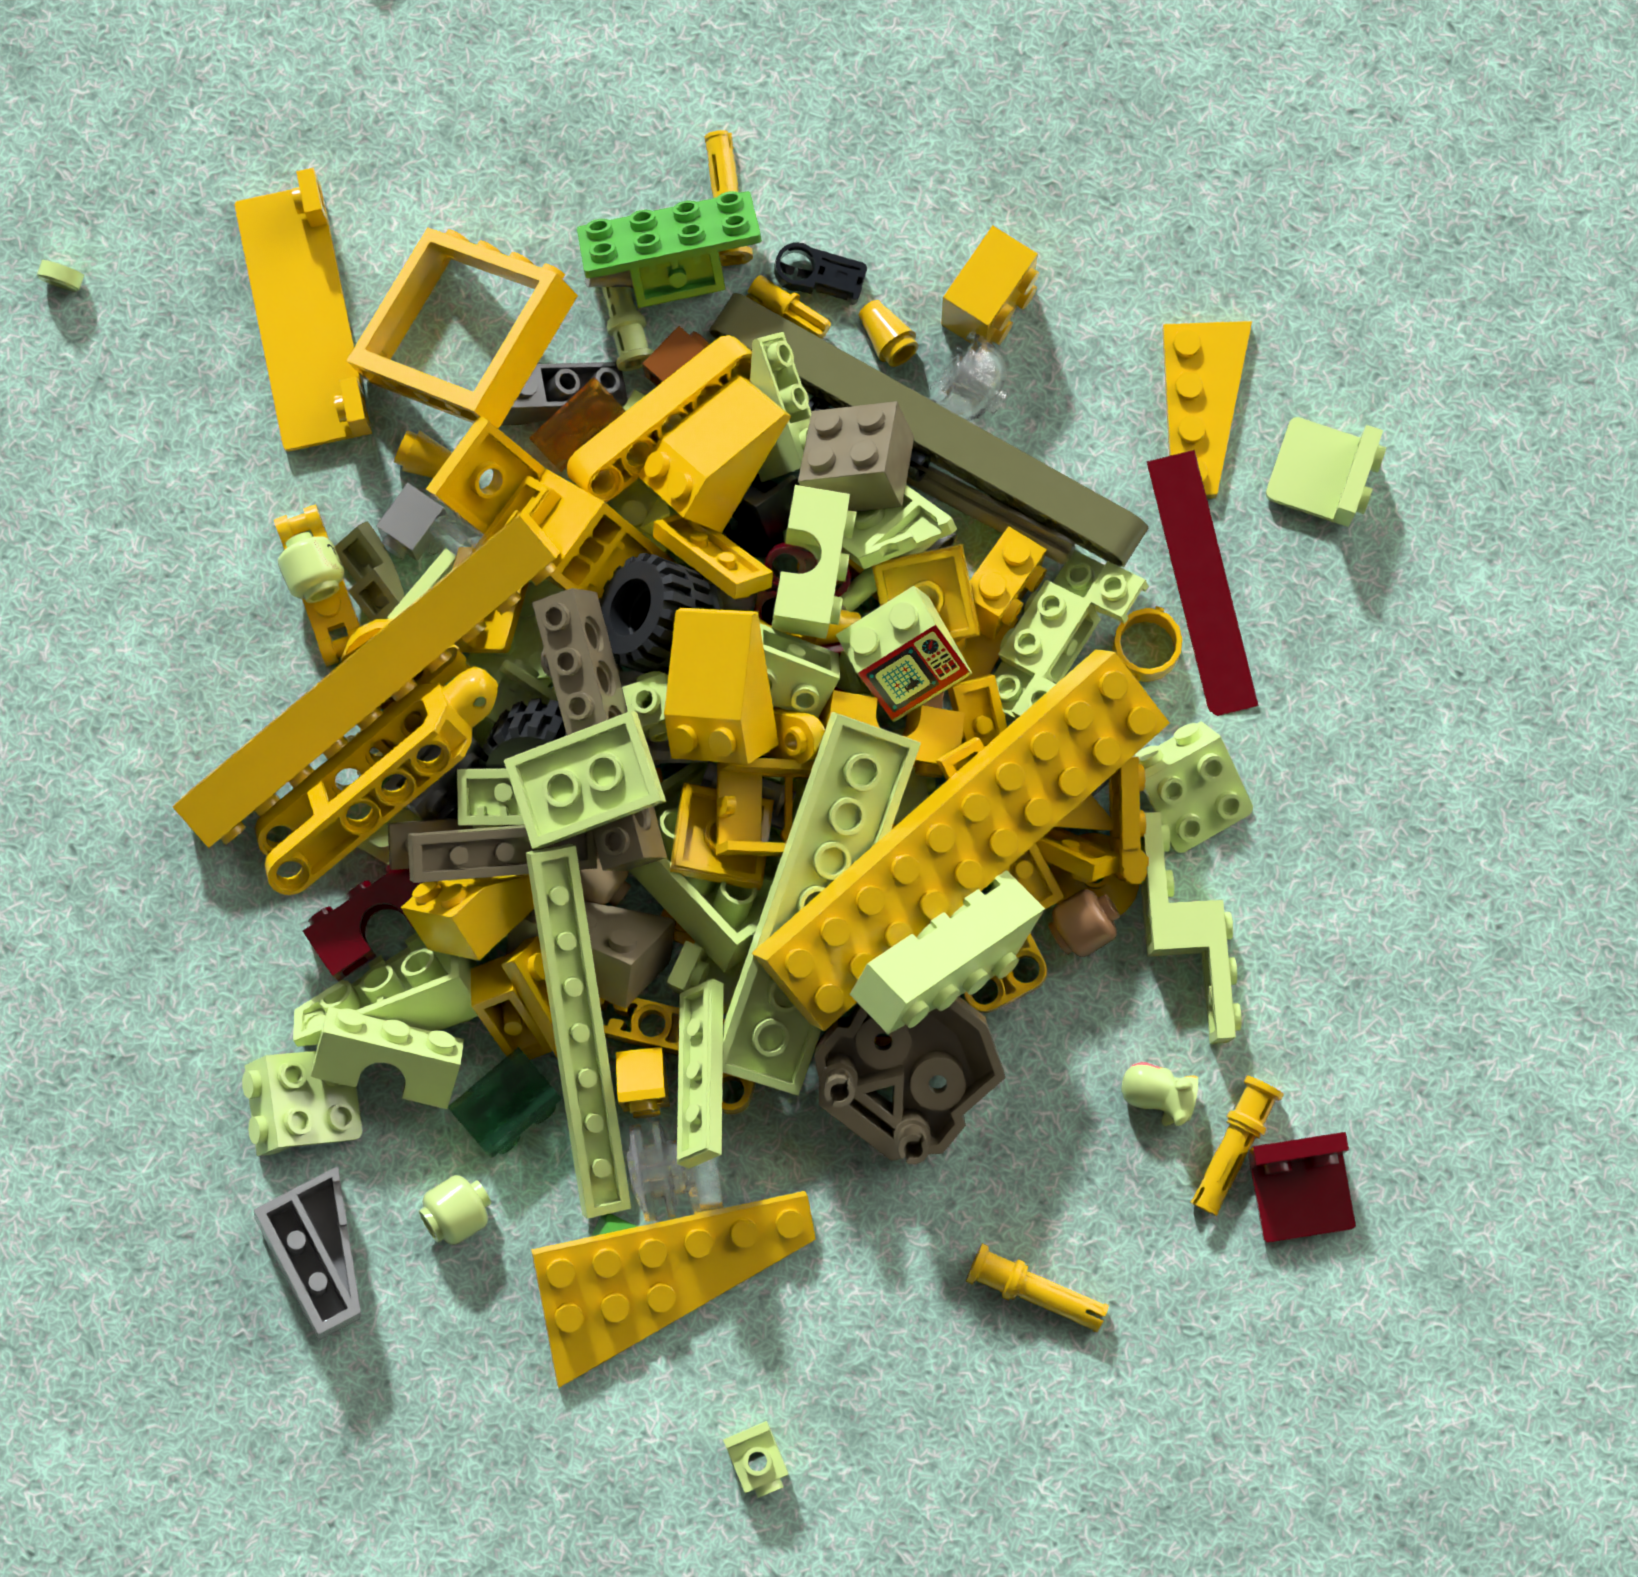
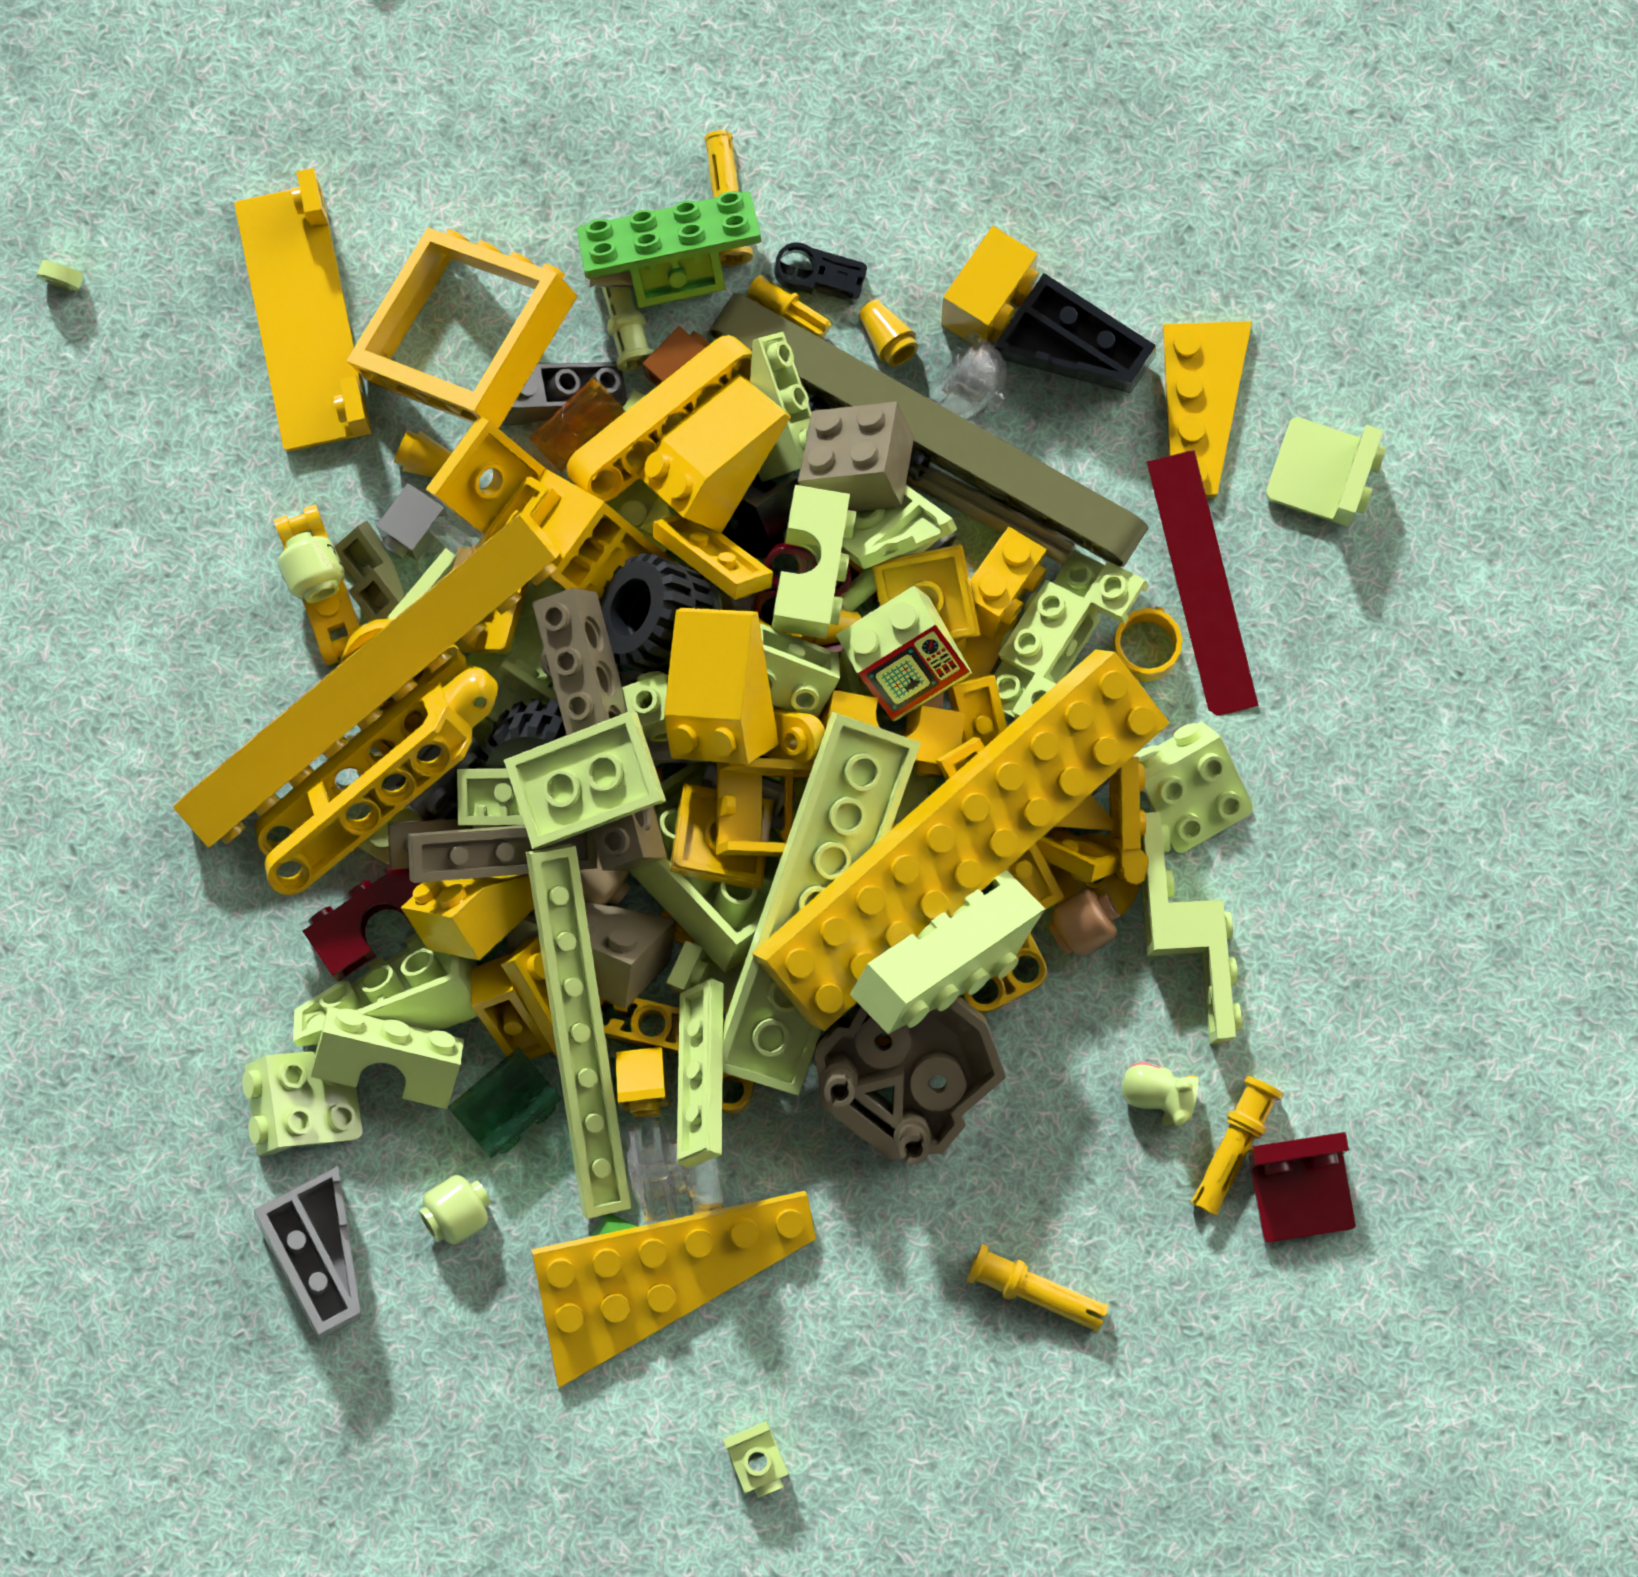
none -> black wedge [994,273,1156,393]

